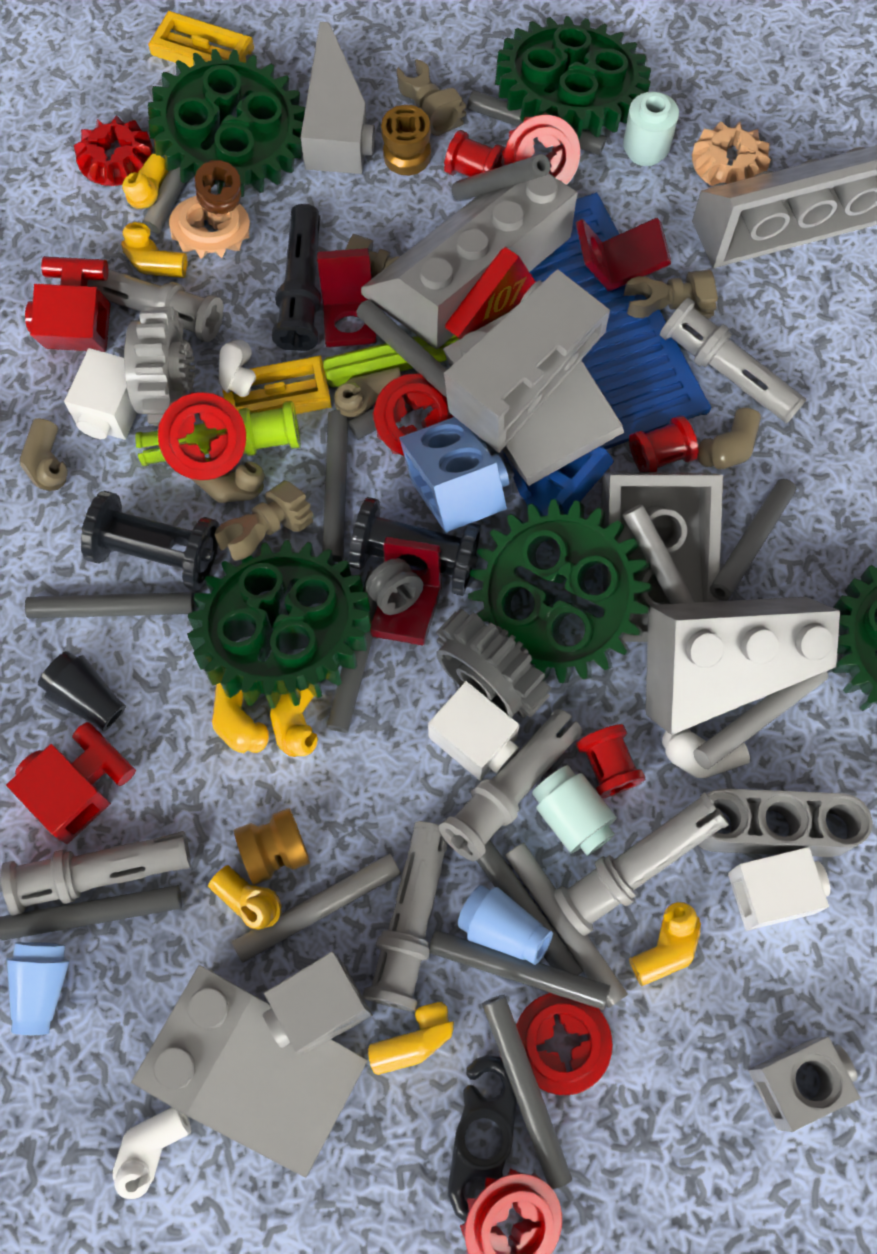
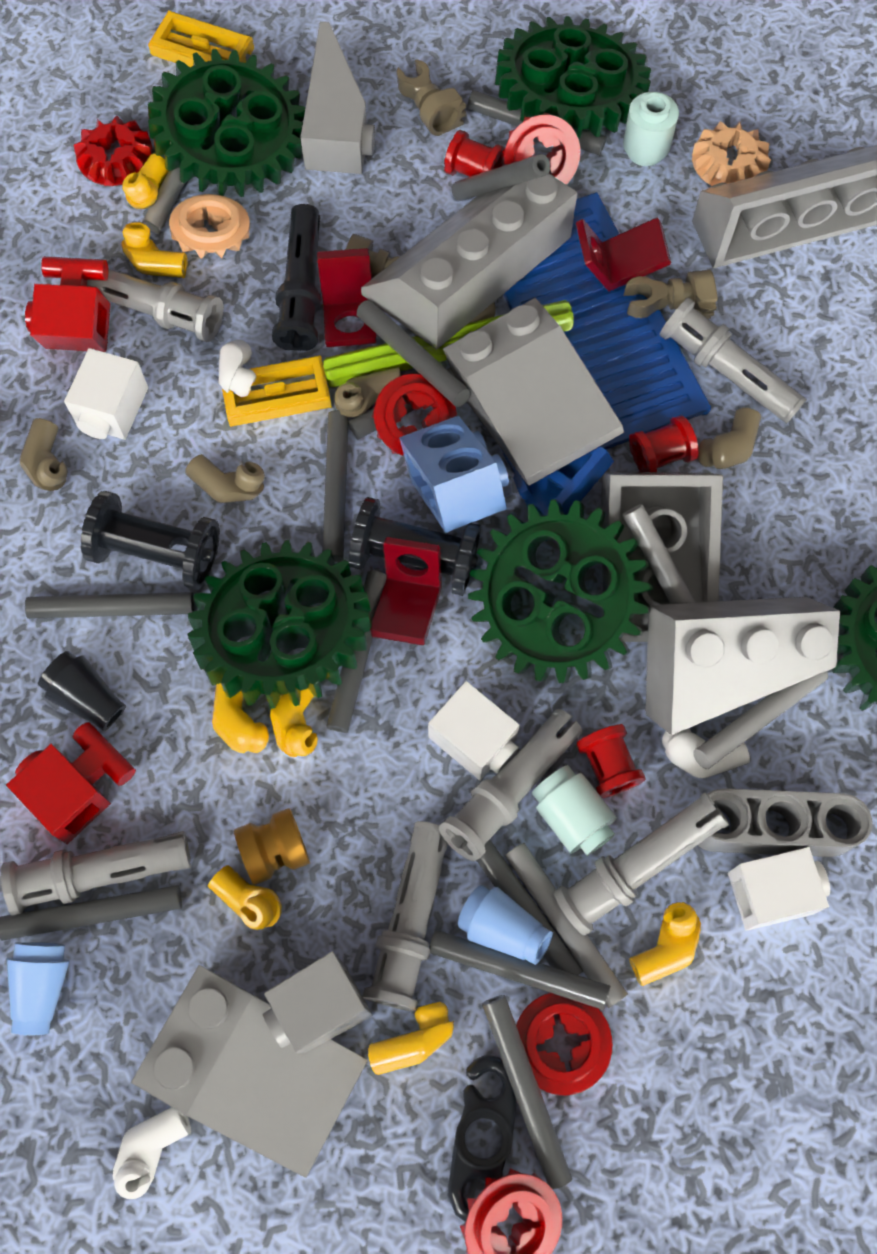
light grey gear [124,307,195,426] -> none
lime pin [135,401,301,466] -> none
red gear [158,392,246,480] -> none
reddish brown bush [195,160,241,214] -> none
dark tan piece [215,480,314,561] -> none
light grey bar [232,854,401,963] -> none
dark grey bush [366,558,423,615] -> none
pearl gold wheel [381,104,431,176] -> none
dark grey gear [436,609,551,718] -> none
light grey wedge [444,269,610,453] -> none
red tile [445,247,536,340] -> none
dark grey piece [710,479,796,601] -> none
light grey brick [748,1036,861,1132] -> none

